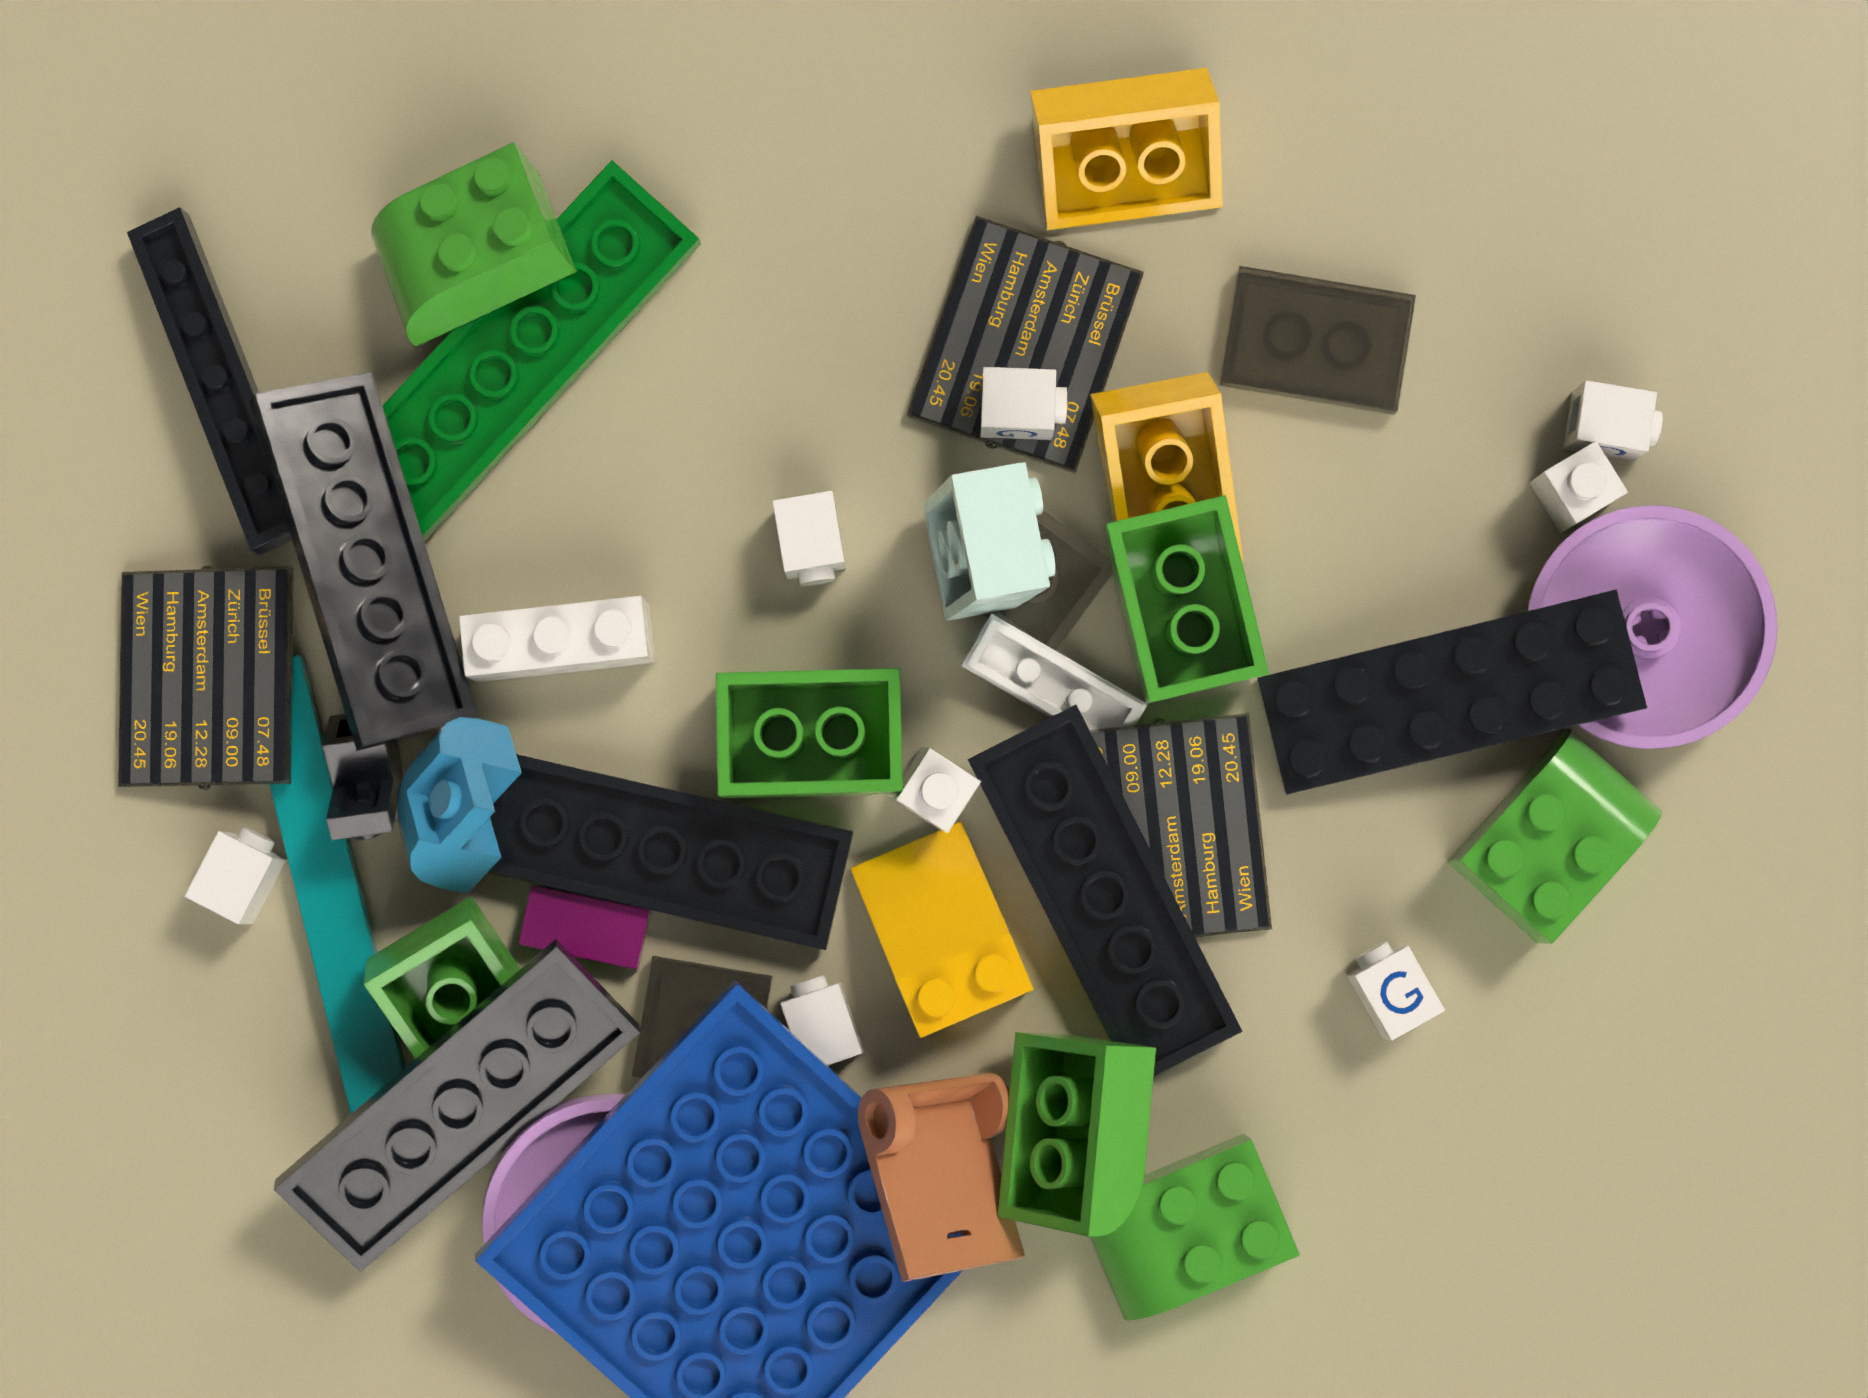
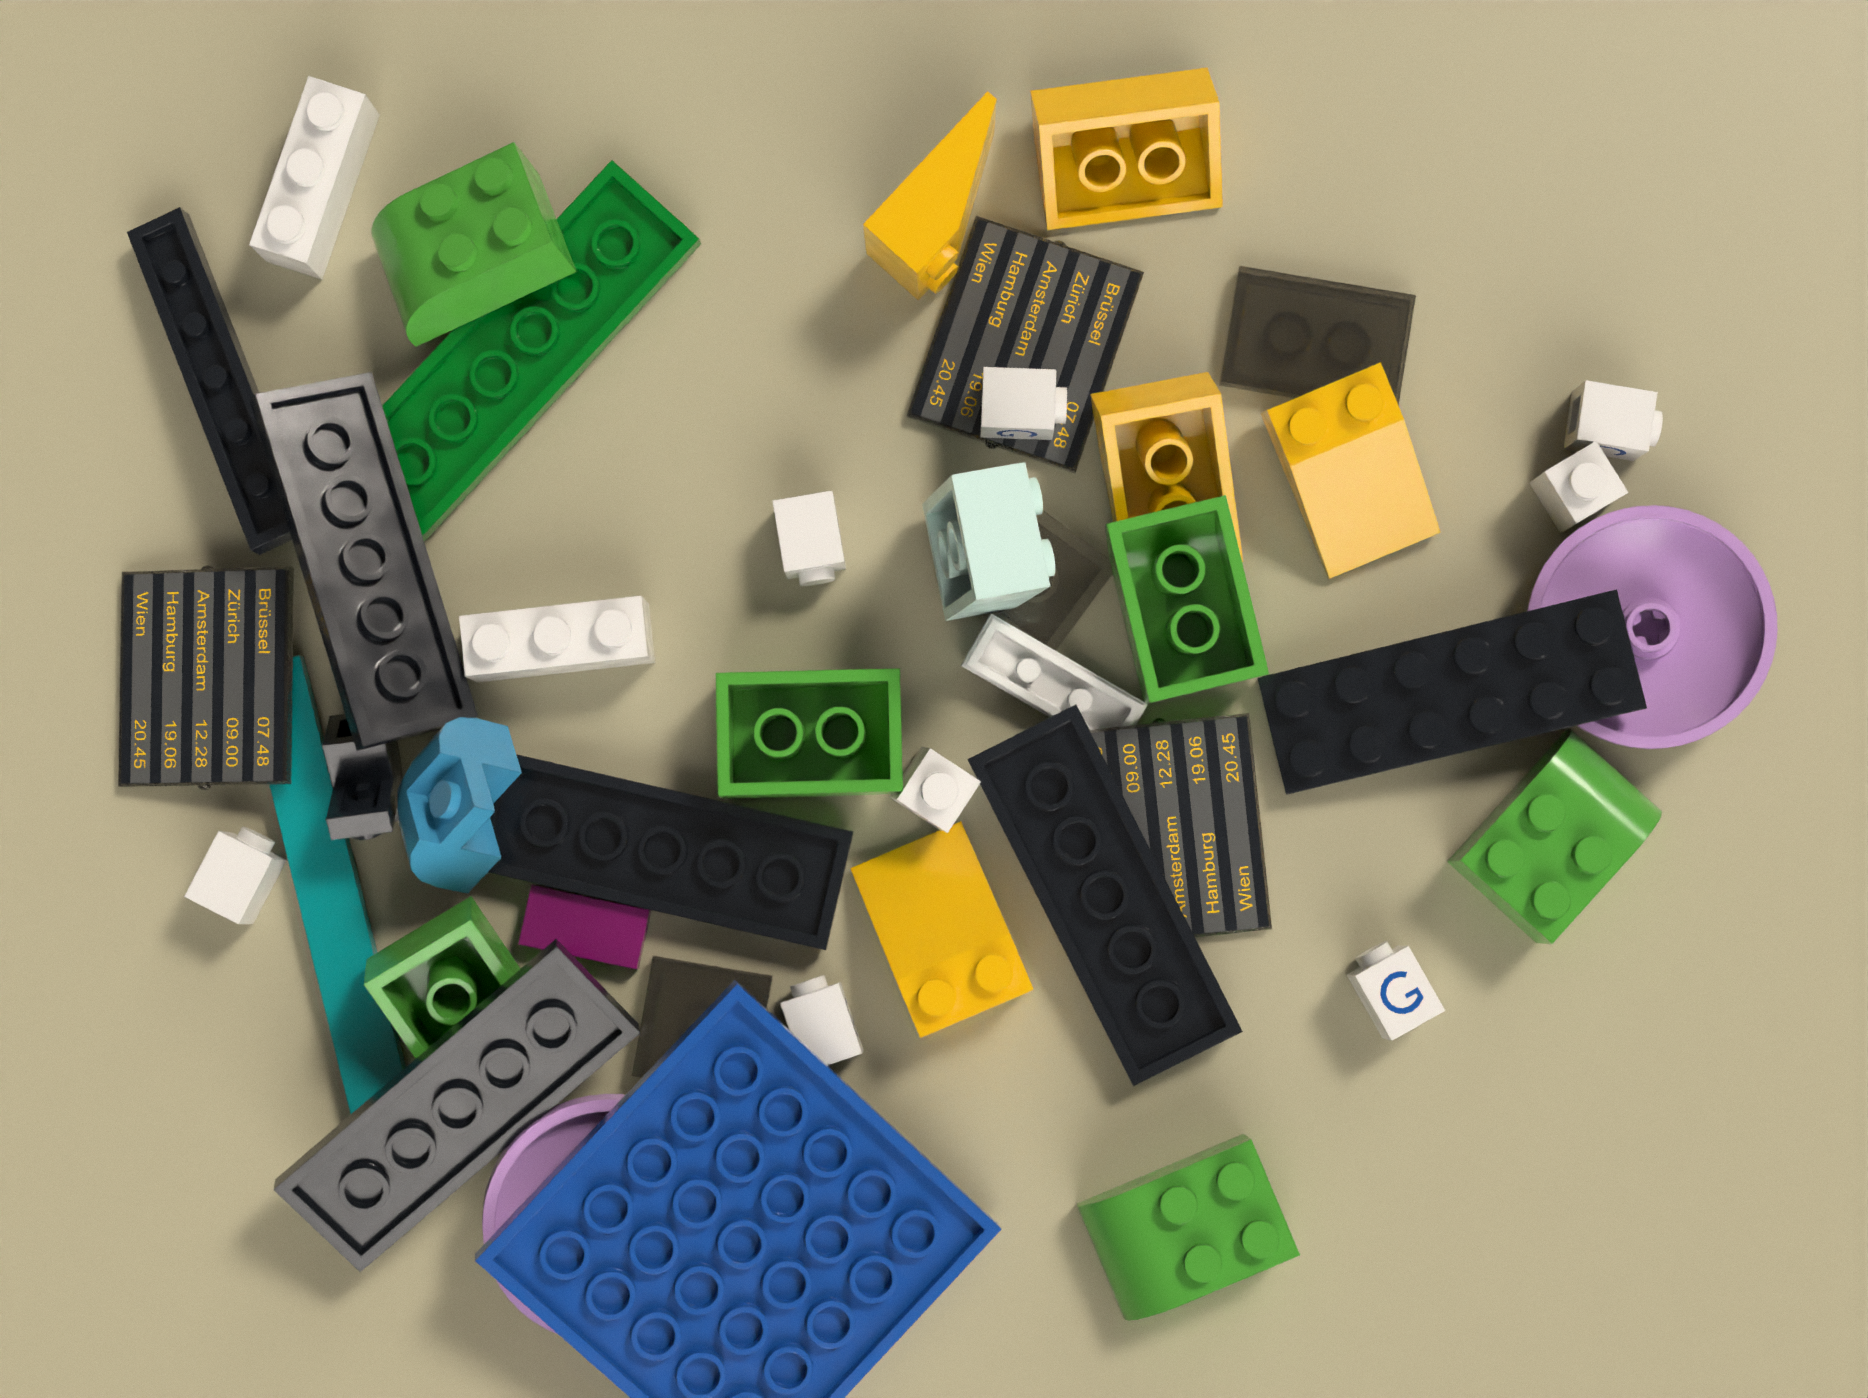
nougat door [858,1073,1025,1282] -> none
bright green brick [998,1032,1156,1237] -> none
none -> white brick [249,76,380,280]
none -> yellow slope [863,91,997,300]
none -> yellow slope [1260,362,1441,579]

